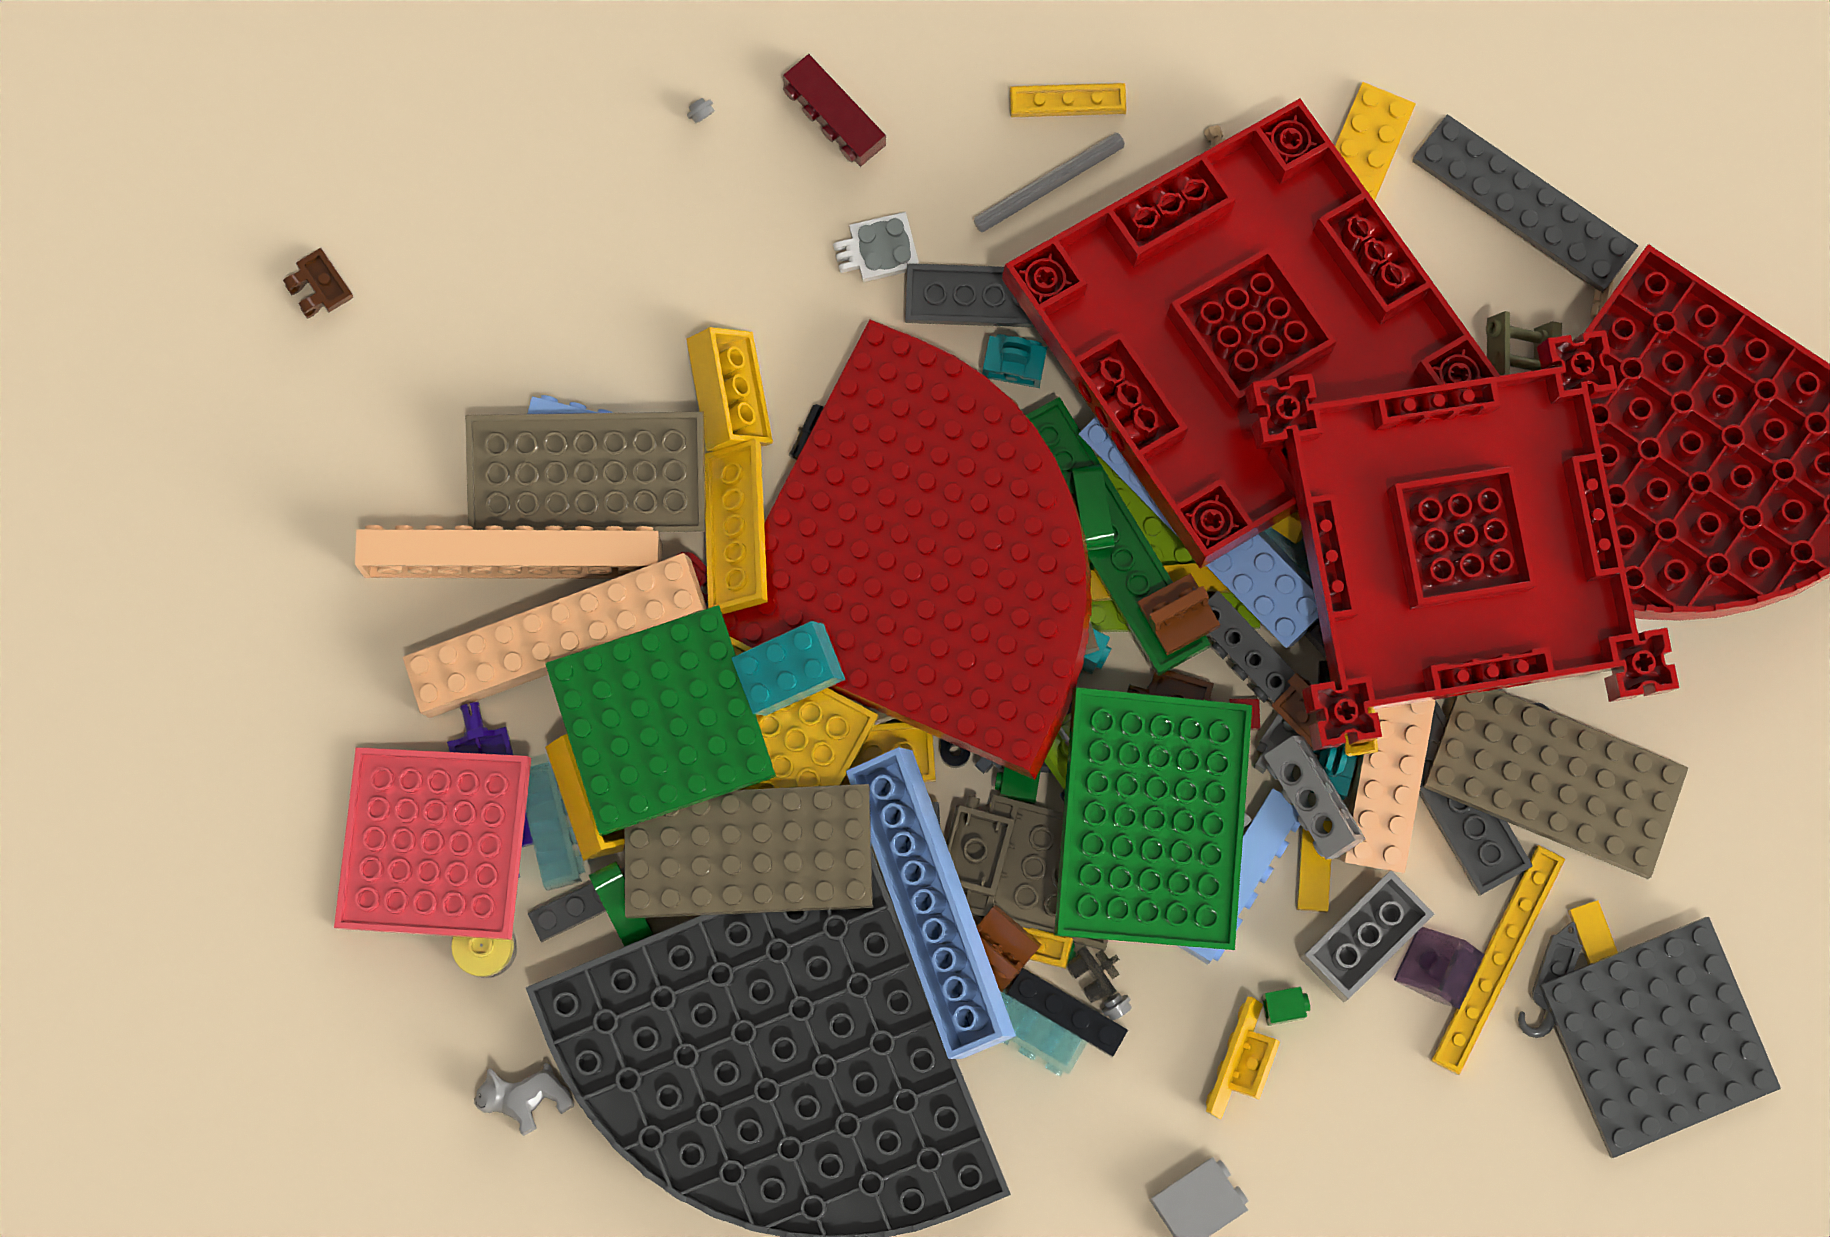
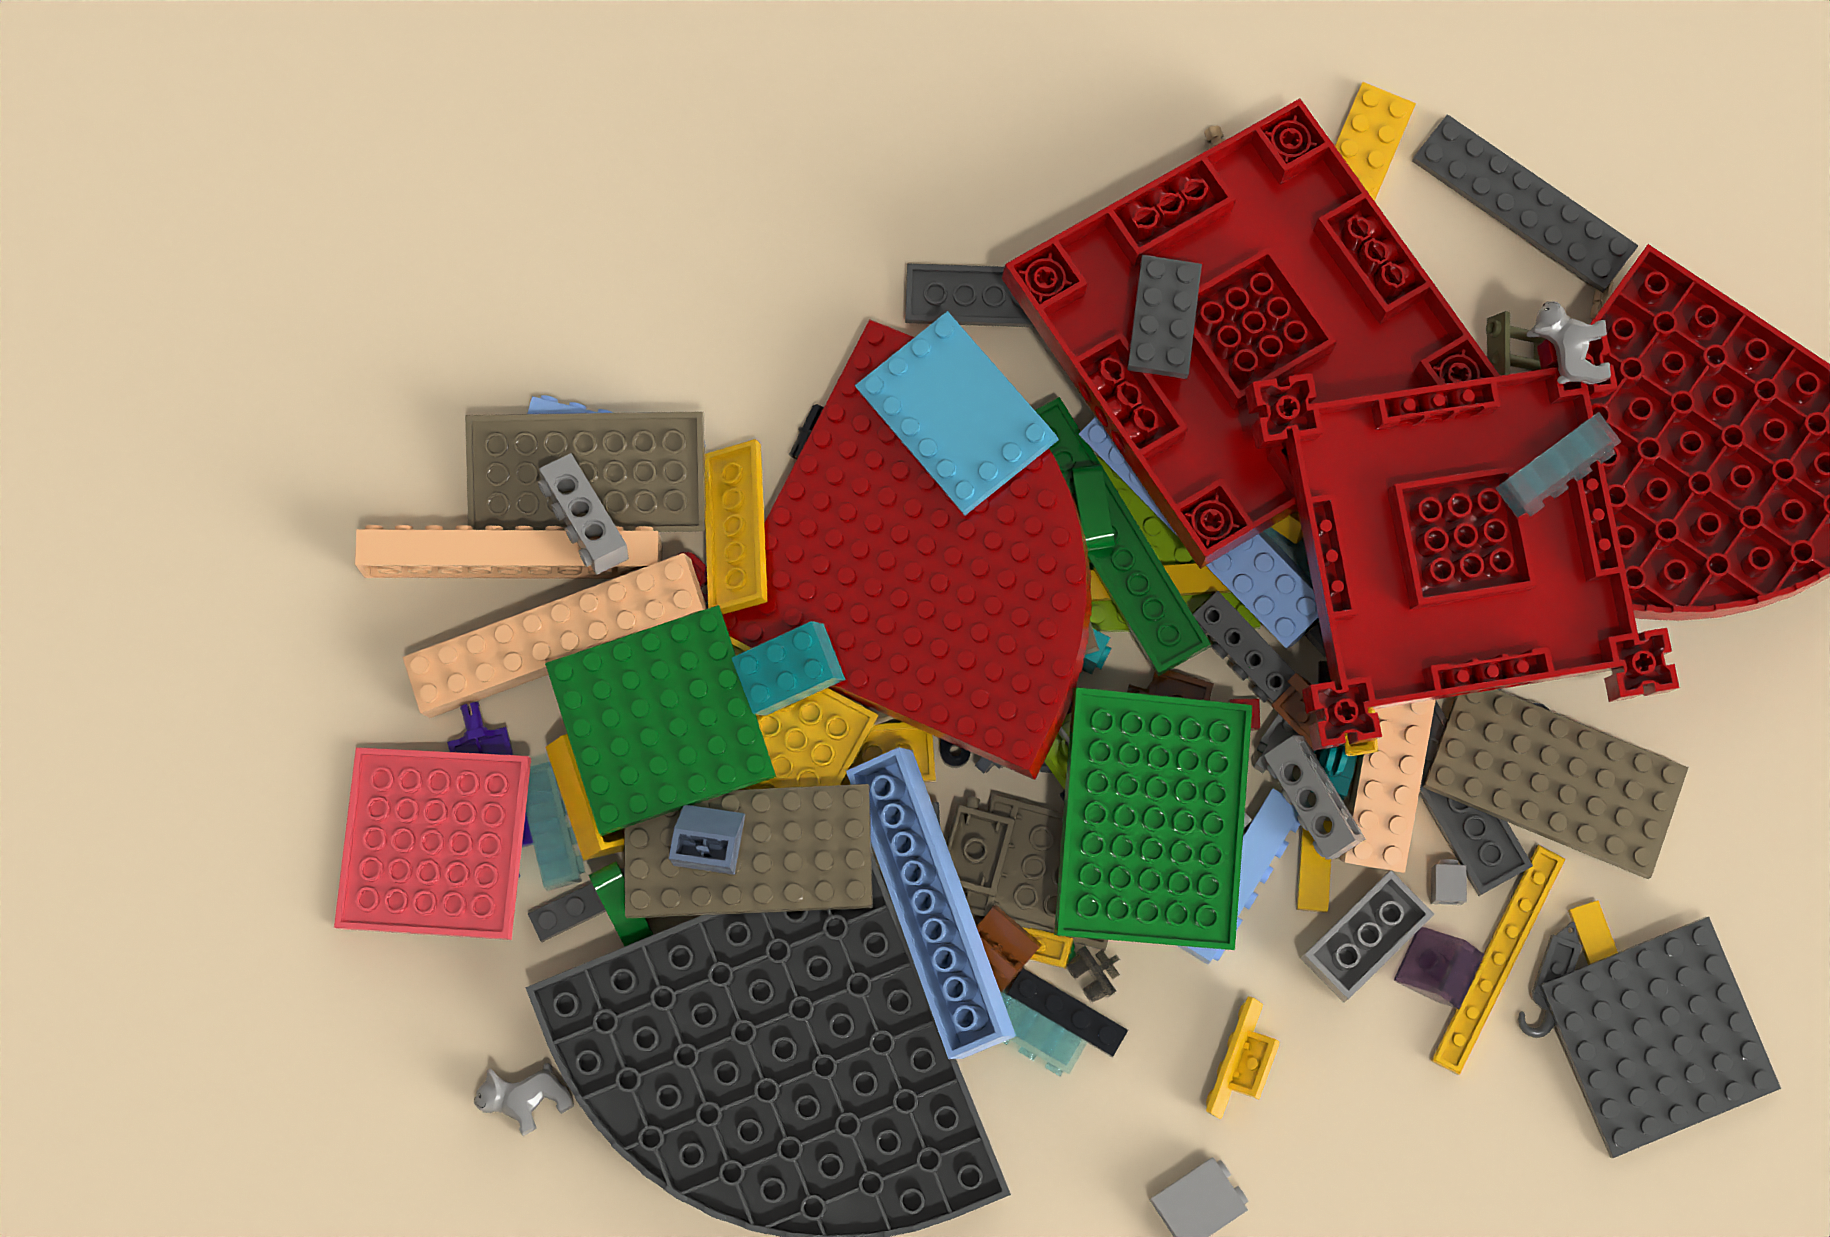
reddish brown plate [283,248,353,319] -> none
light yellow piece [452,931,517,978] -> none
yellow slope [686,327,773,451] -> none
light grey plate [687,98,715,124] -> none
dark red brick [783,54,886,167] -> none
piece [833,212,919,282] -> none
light grey axle [974,133,1125,232] -> none
teal brick [982,334,1047,389] -> none
green brick [995,767,1041,804] -> none
yellow tile [1010,83,1127,117] -> none
light grey plate [1102,993,1132,1020] -> none
dark orange bracket [1138,573,1220,656] -> none
green brick [1262,987,1310,1026] -> none
none -> light grey brick [538,453,629,575]
none -> sand blue slope [669,805,745,875]
none -> medium azure plate [855,311,1059,516]
none -> dark grey plate [1127,255,1202,379]
none -> light grey brick [1431,859,1467,905]
none -> clear light blue brick [1496,412,1621,518]
none -> light grey animal [1527,301,1611,384]

